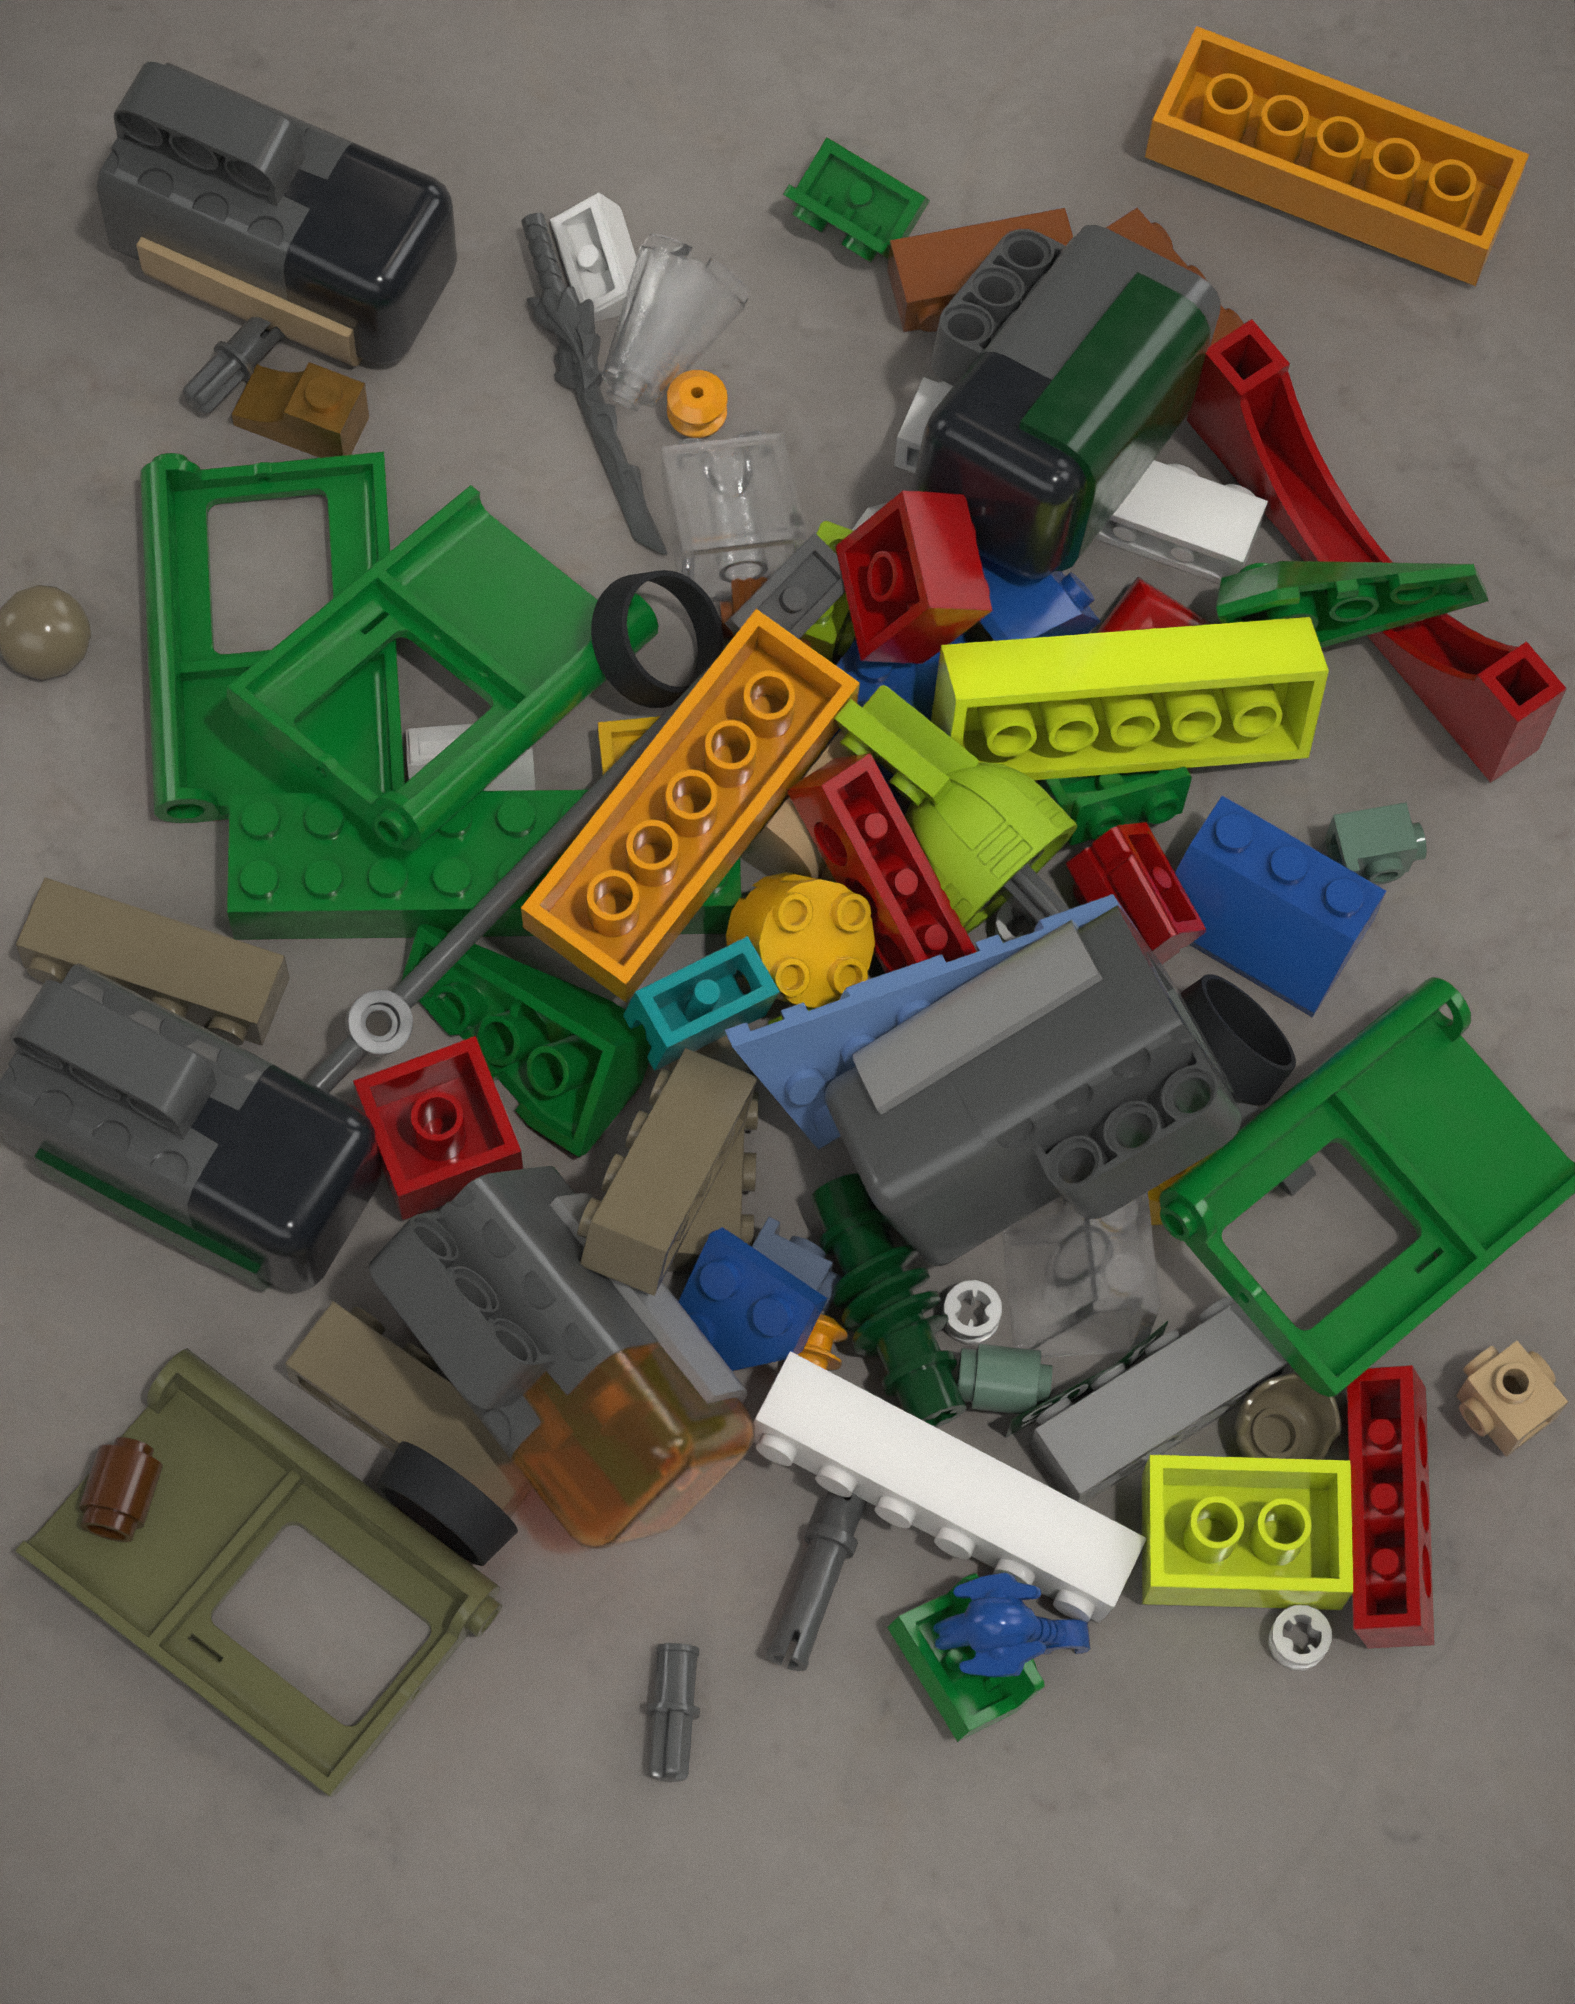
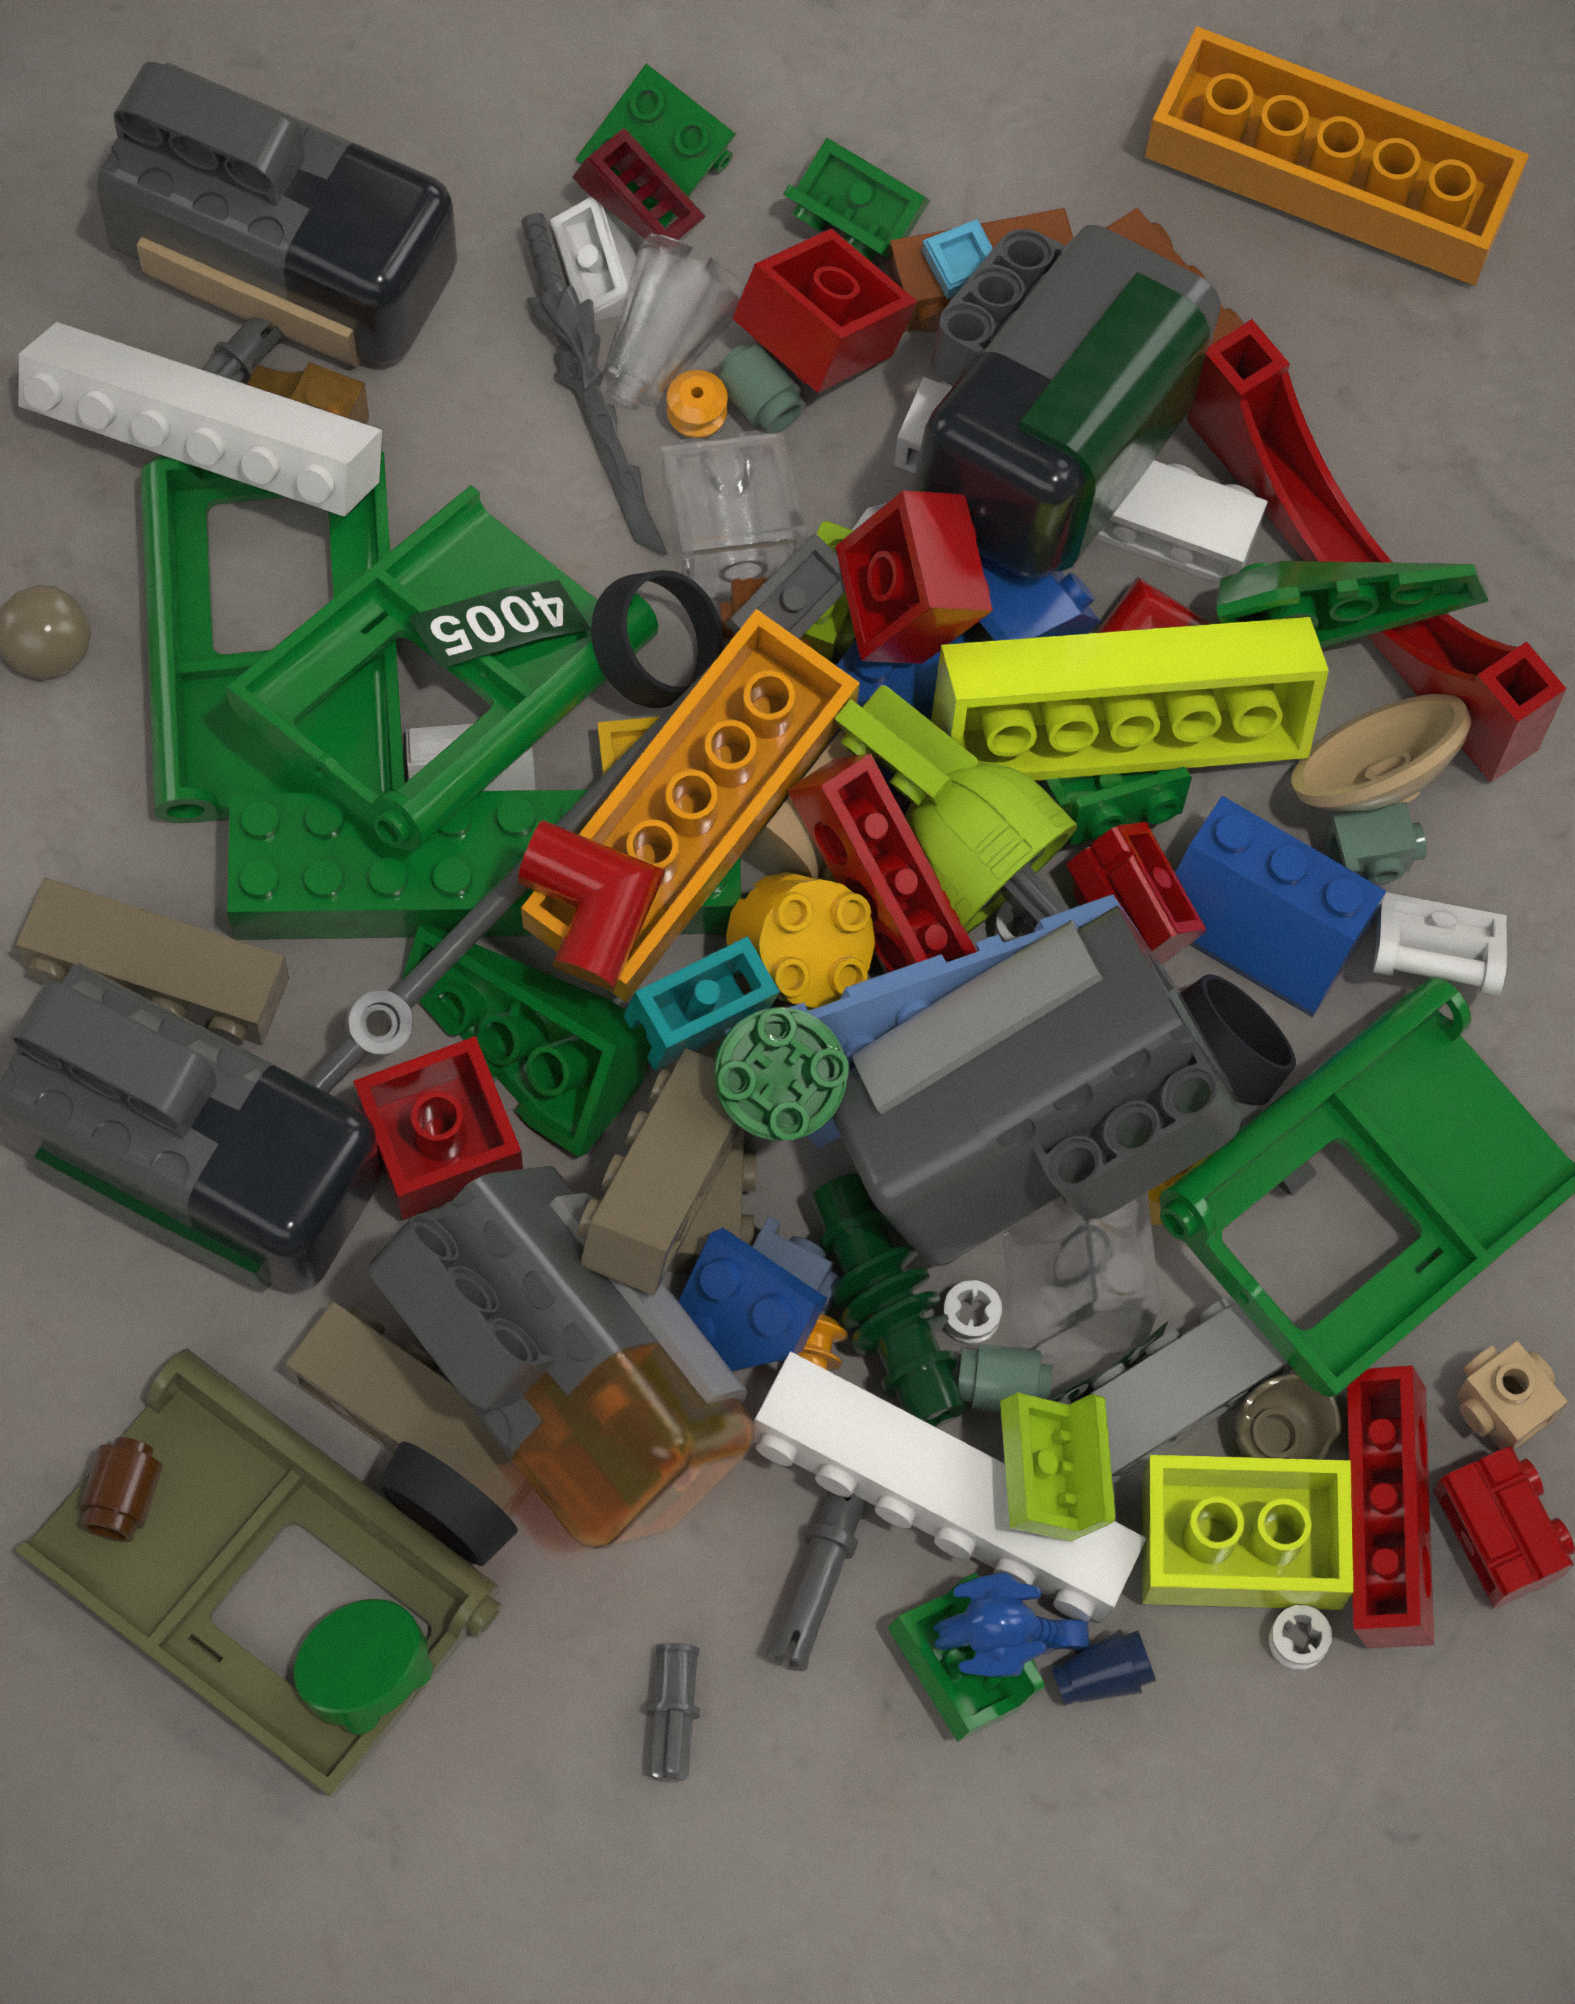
none -> white brick [19,322,382,517]
none -> green tile [294,1599,433,1735]
none -> dark green sticker [408,580,591,669]
none -> red brick [518,820,665,992]
none -> dark red slope [572,128,706,254]
none -> green hinge [576,63,736,229]
none -> green tile [713,1007,849,1141]
none -> sand green brick [719,344,805,435]
none -> red brick [732,228,918,393]
none -> medium azure tile [922,219,993,300]
none -> lime bracket [1000,1392,1115,1542]
none -> dark blue cone [1052,1630,1156,1706]
none -> tan dish [1291,694,1471,811]
none -> white plate [1372,892,1507,997]
none -> red brick [1433,1446,1575,1609]

